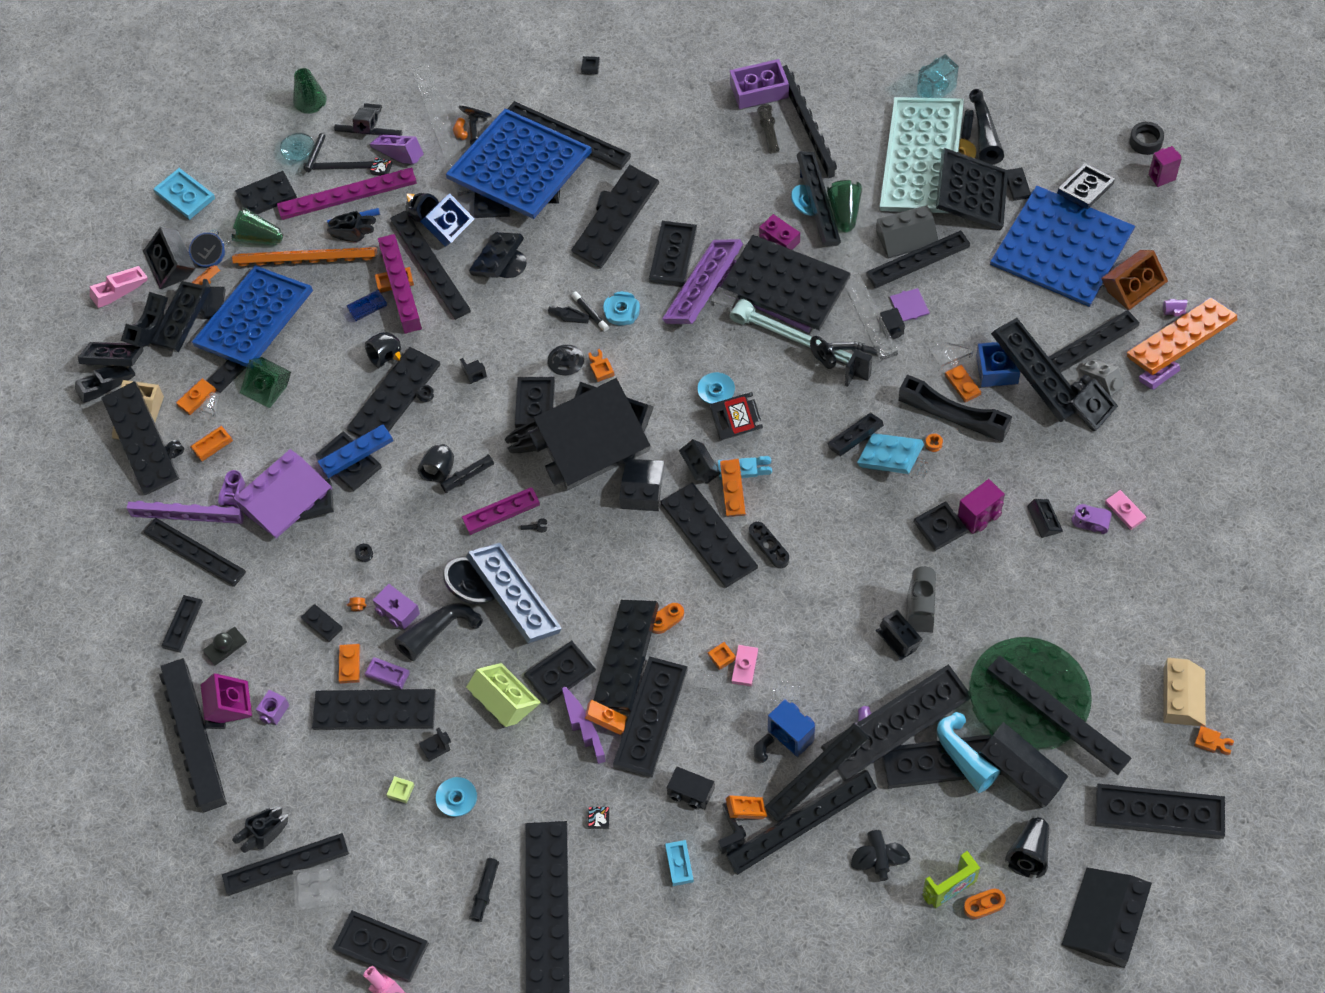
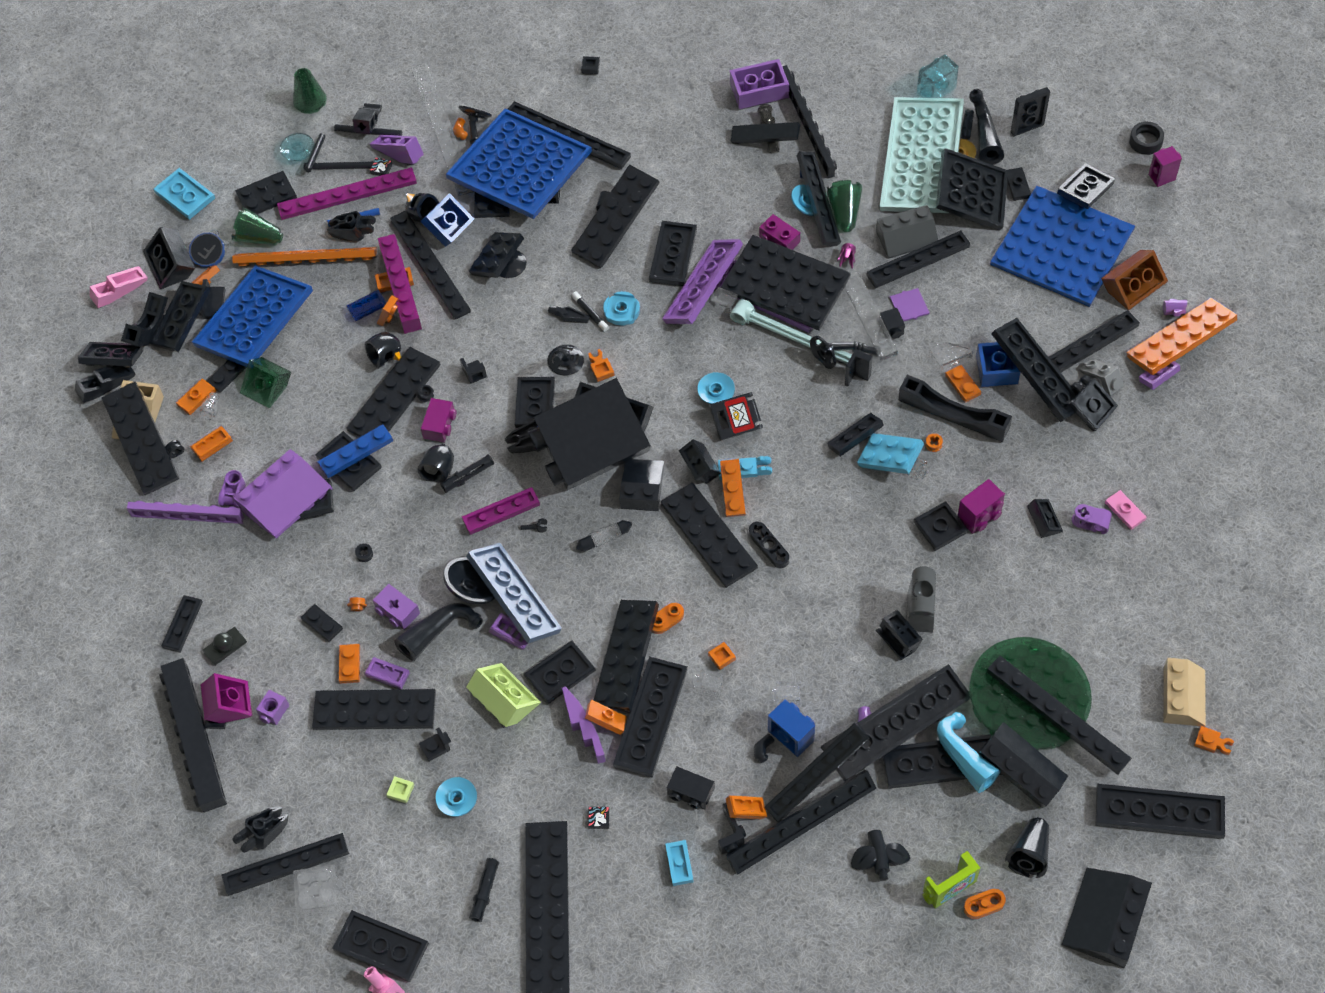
black tile [144,517,246,587] -> none
bright pink plate [732,645,758,687] -> none
none -> orange plate [377,295,398,326]
none -> magenta brick [421,398,457,443]
none -> medium lavender slope [489,613,528,650]
none -> piece [576,520,632,552]
none -> black tile [730,122,800,144]
none -> flat silver piece [837,243,856,269]
none -> black plate [1010,87,1050,137]

